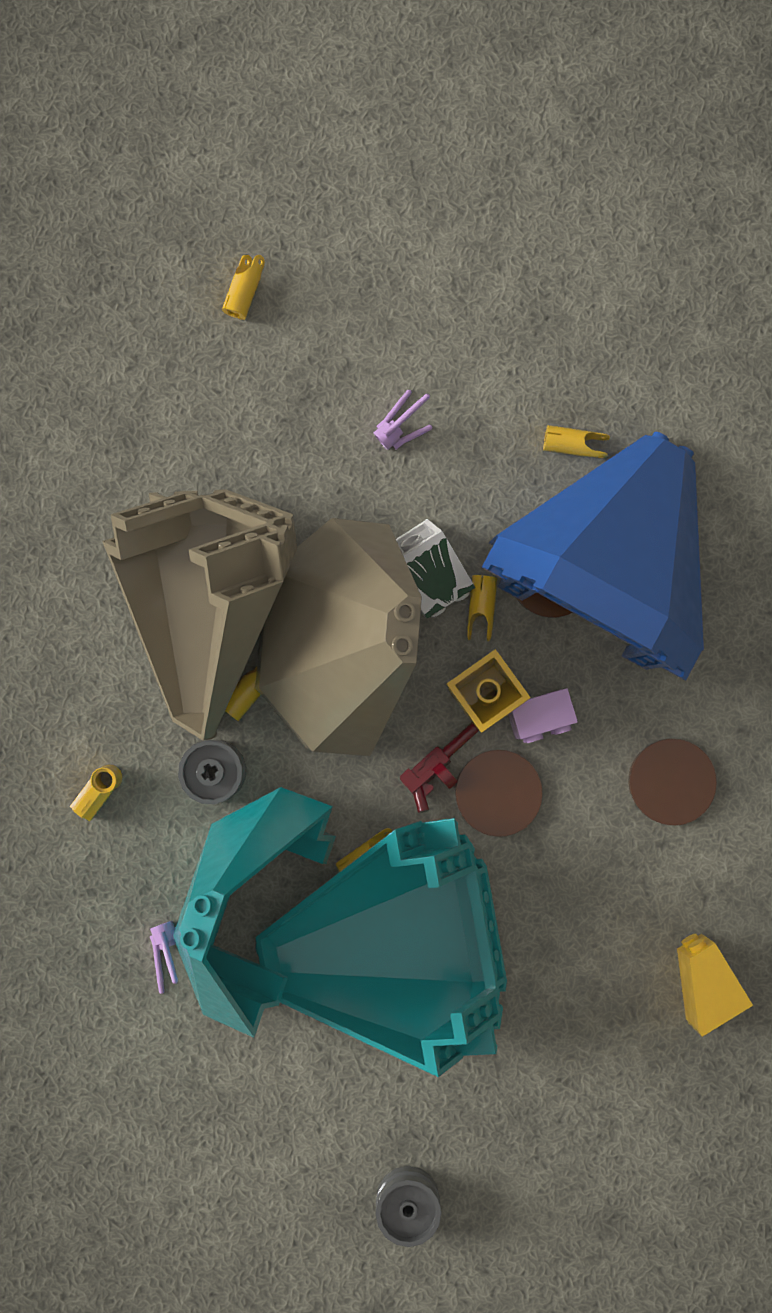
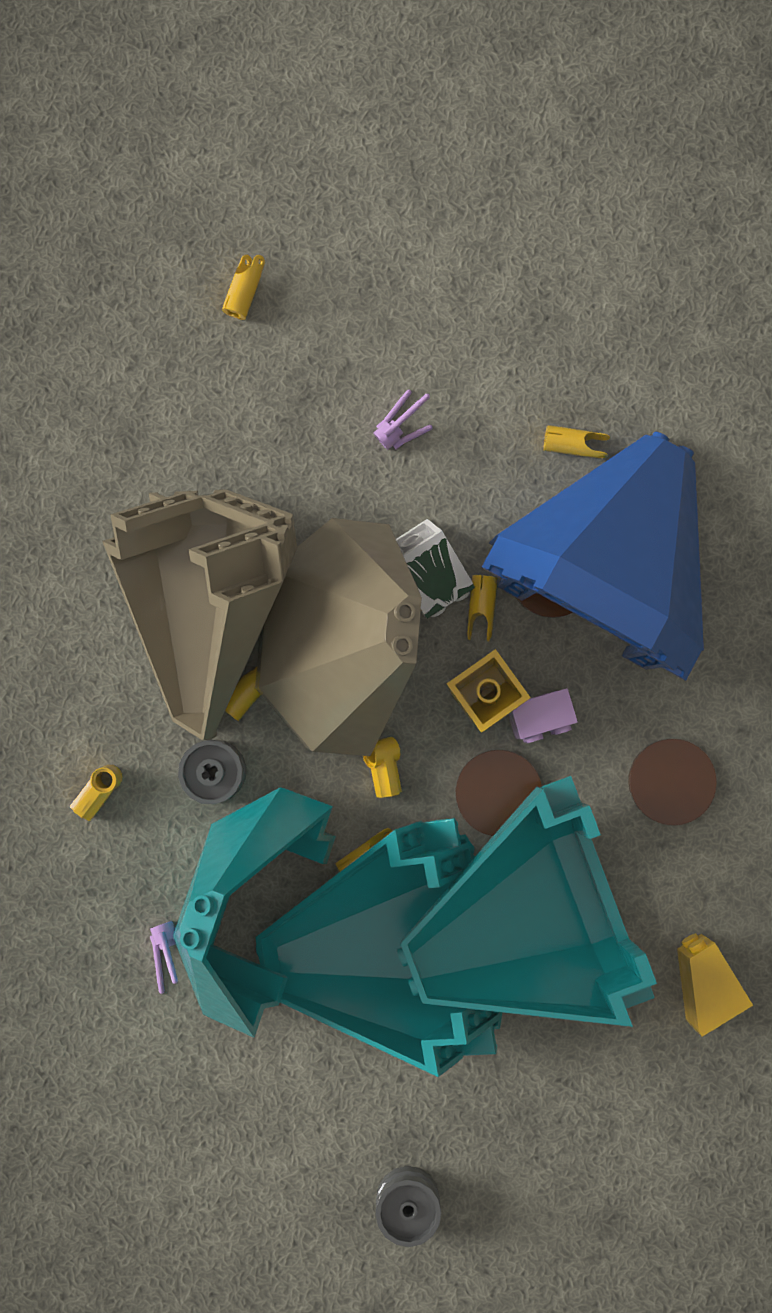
dark red piece [400,722,479,813] -> none
none -> yellow piece [363,737,402,798]
none -> teal piece [397,776,657,1027]

